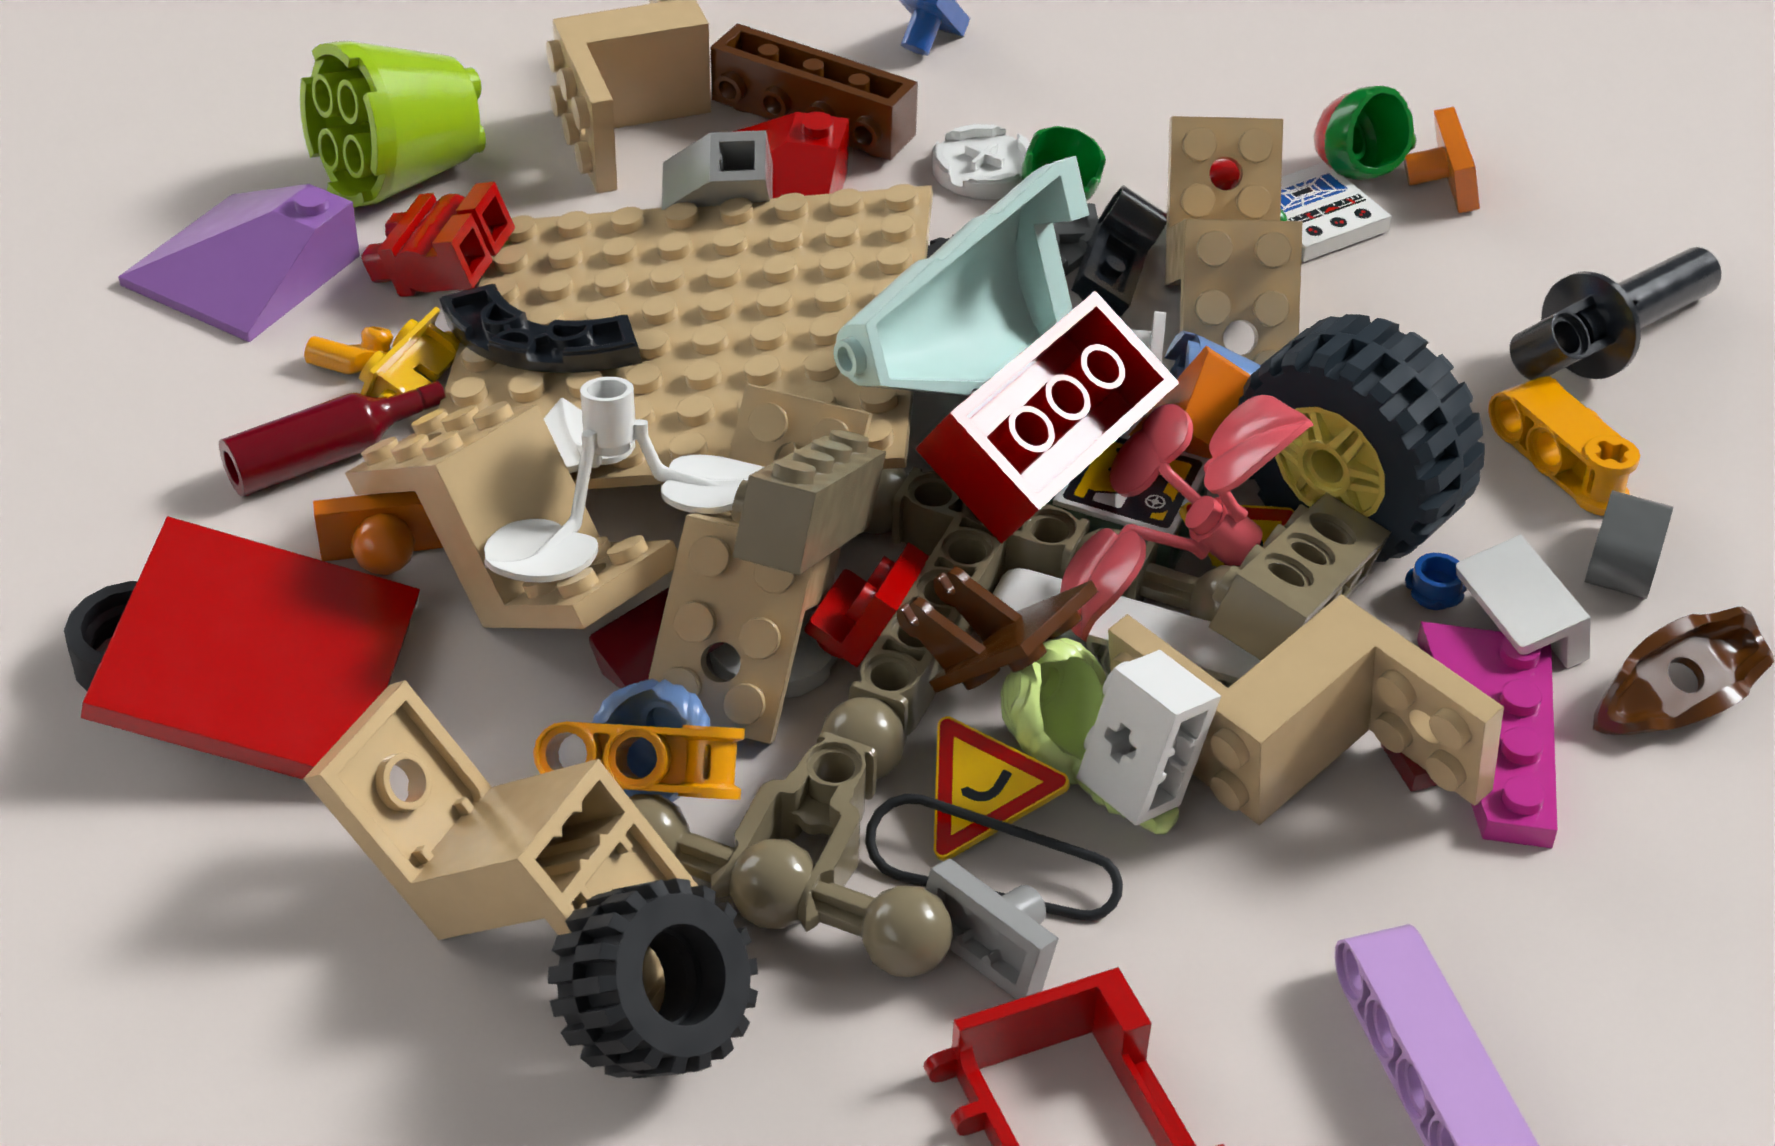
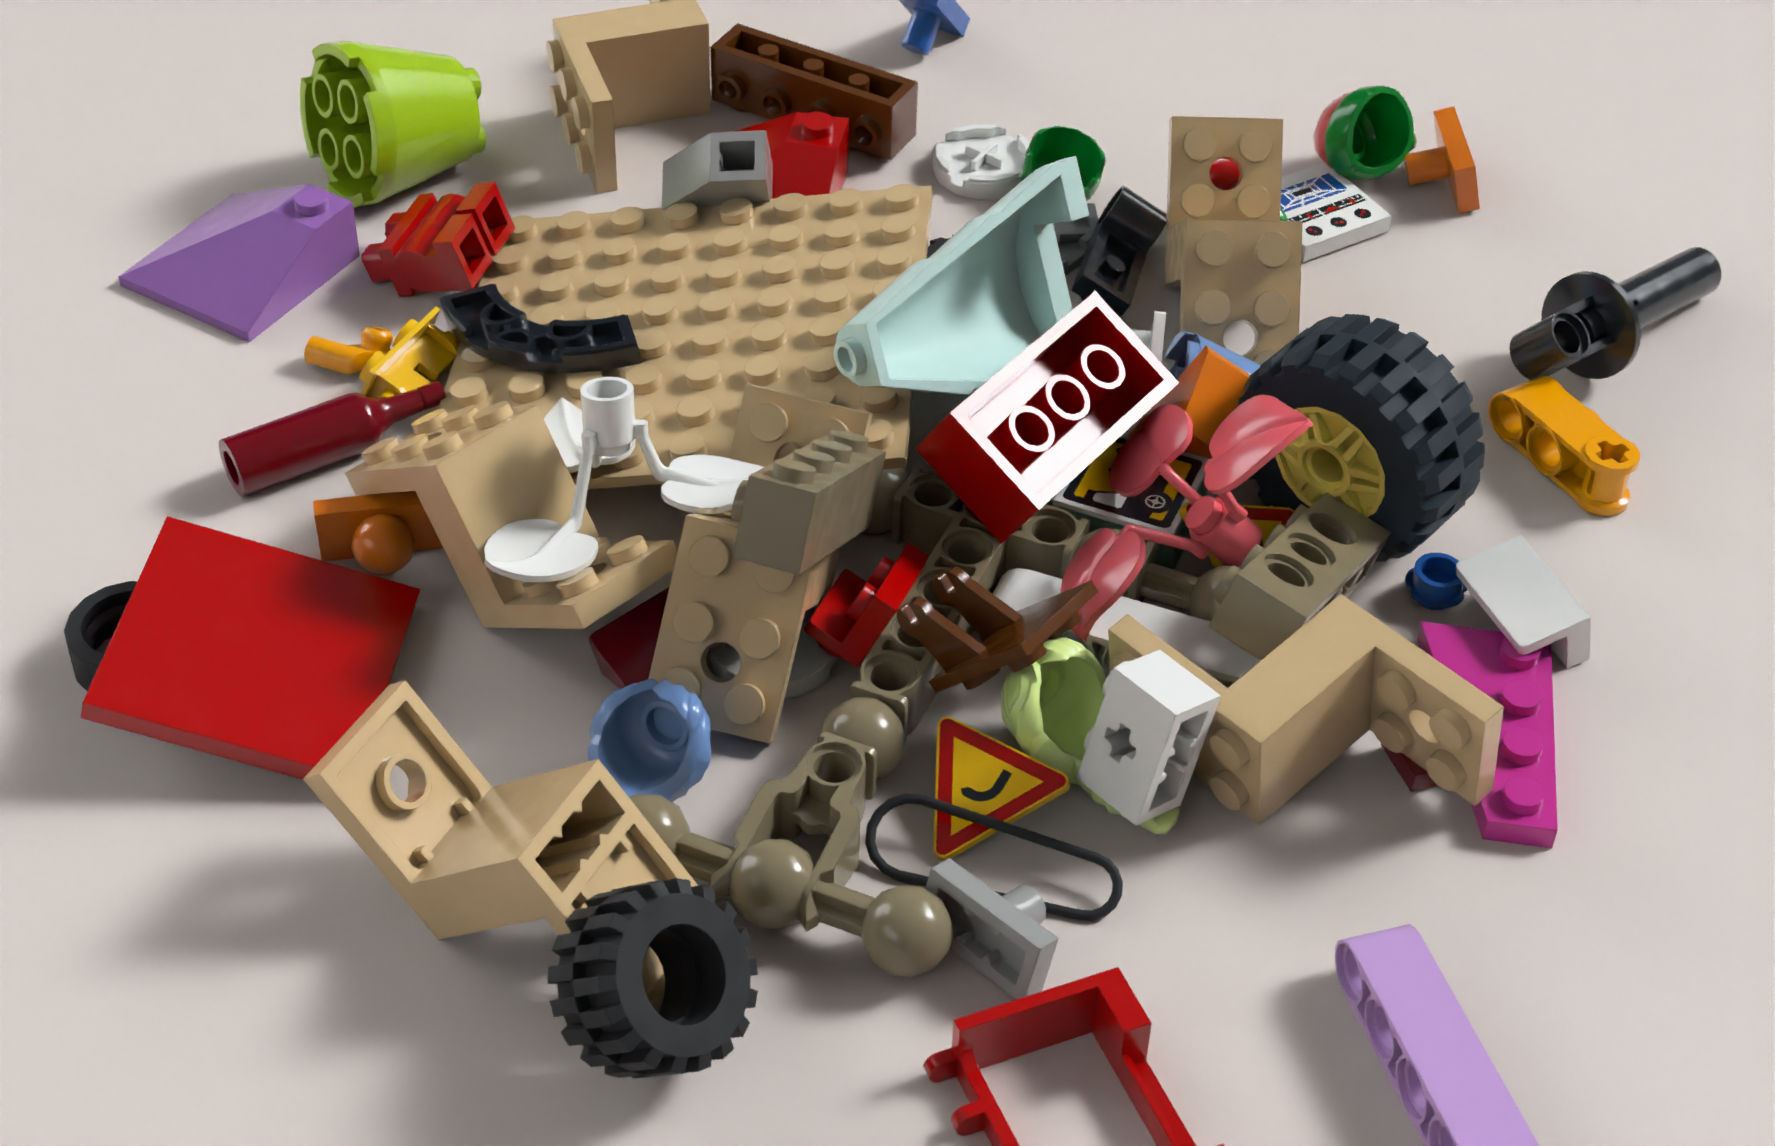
light orange piece [533,721,745,800] -> none
dark grey beam [1584,490,1674,599] -> none
reddish brown piece [1593,606,1774,735] -> none

